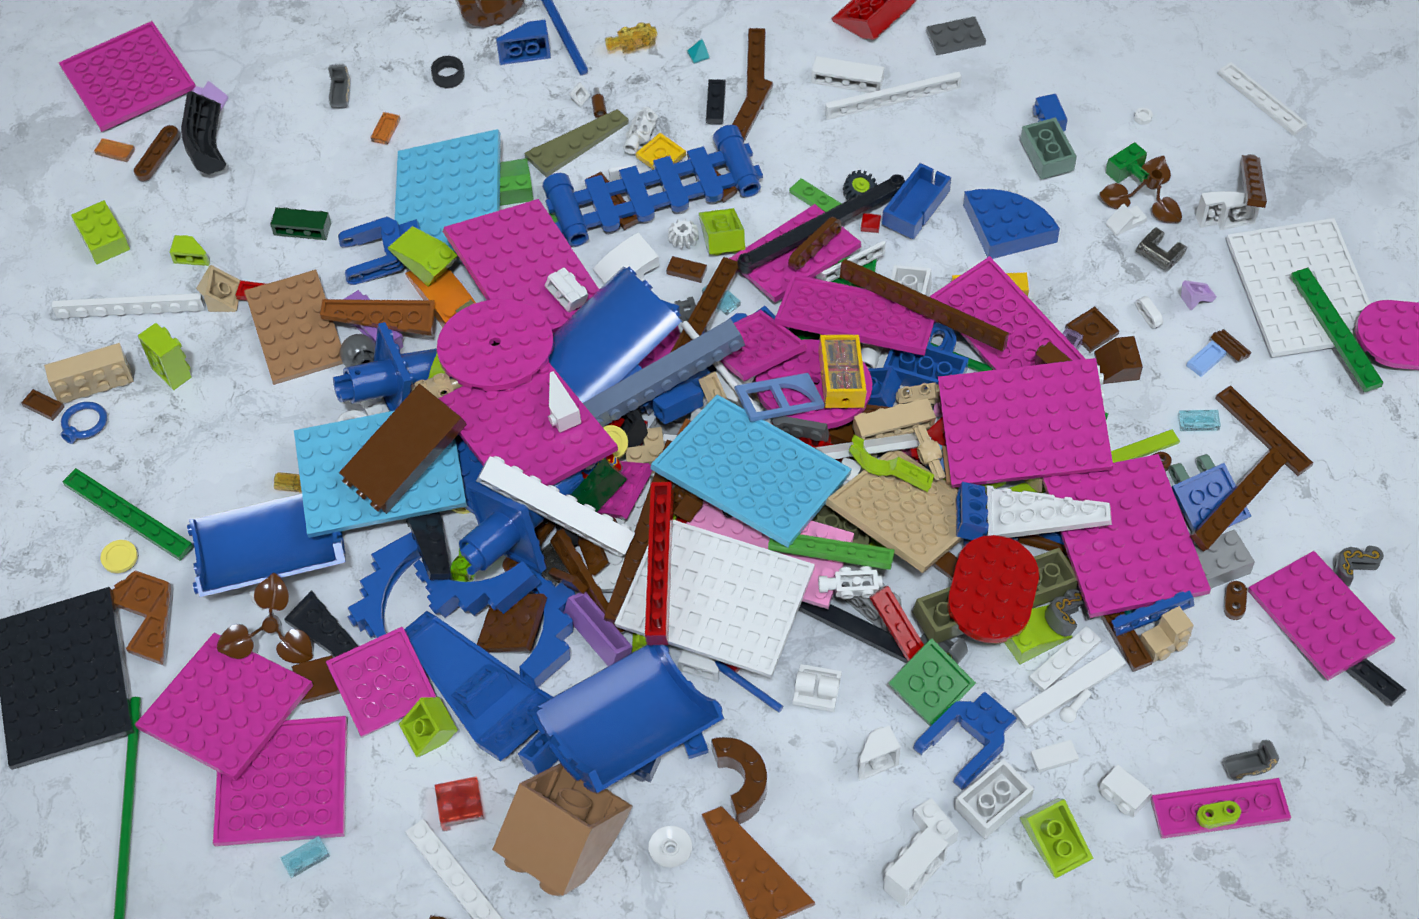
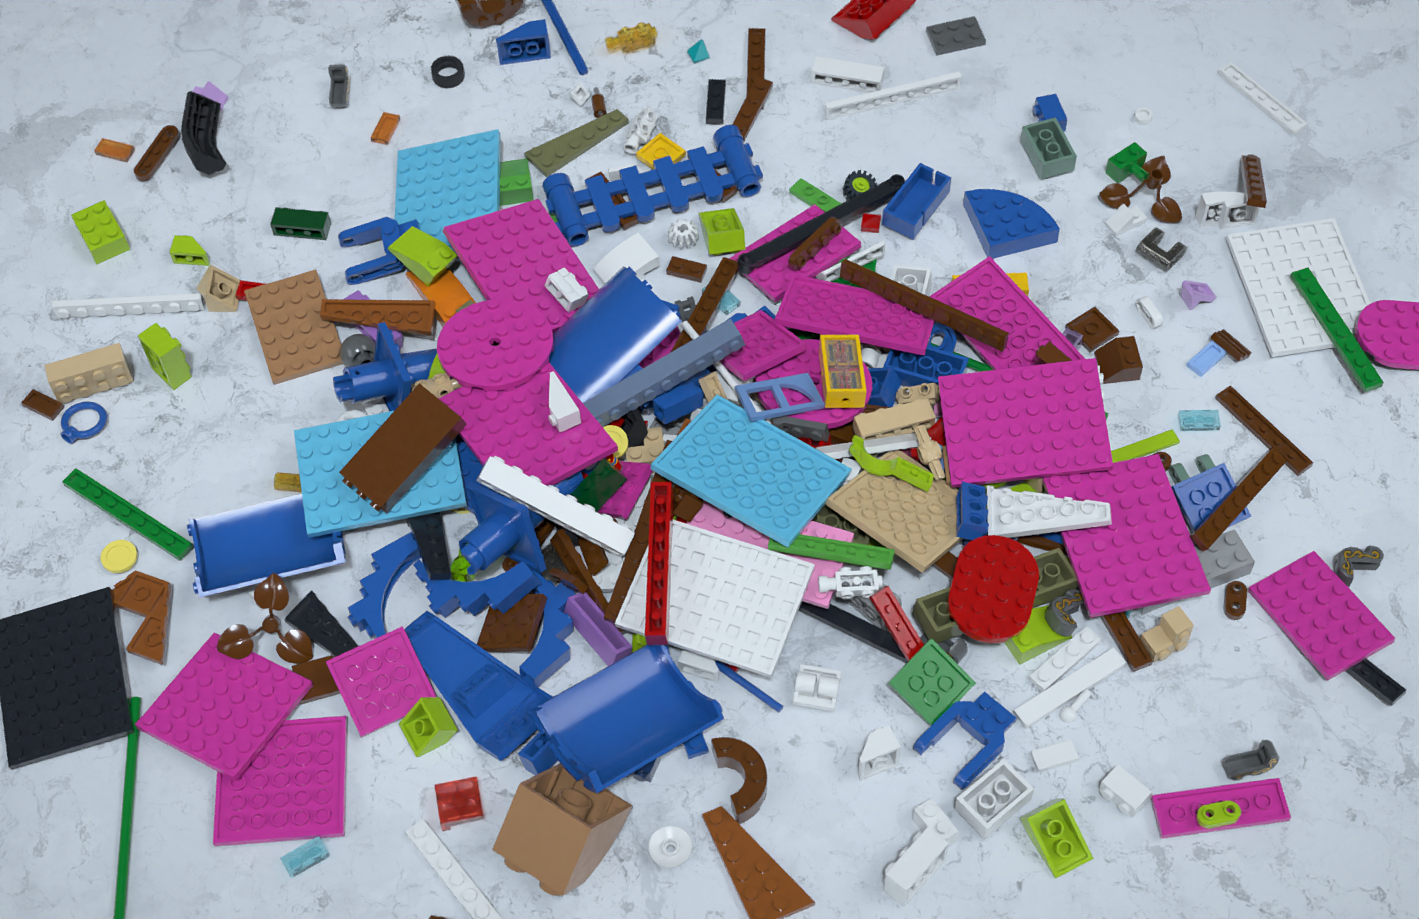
dark pink plate [58,21,196,132] -> none
blue plate [1112,591,1195,636] -> none

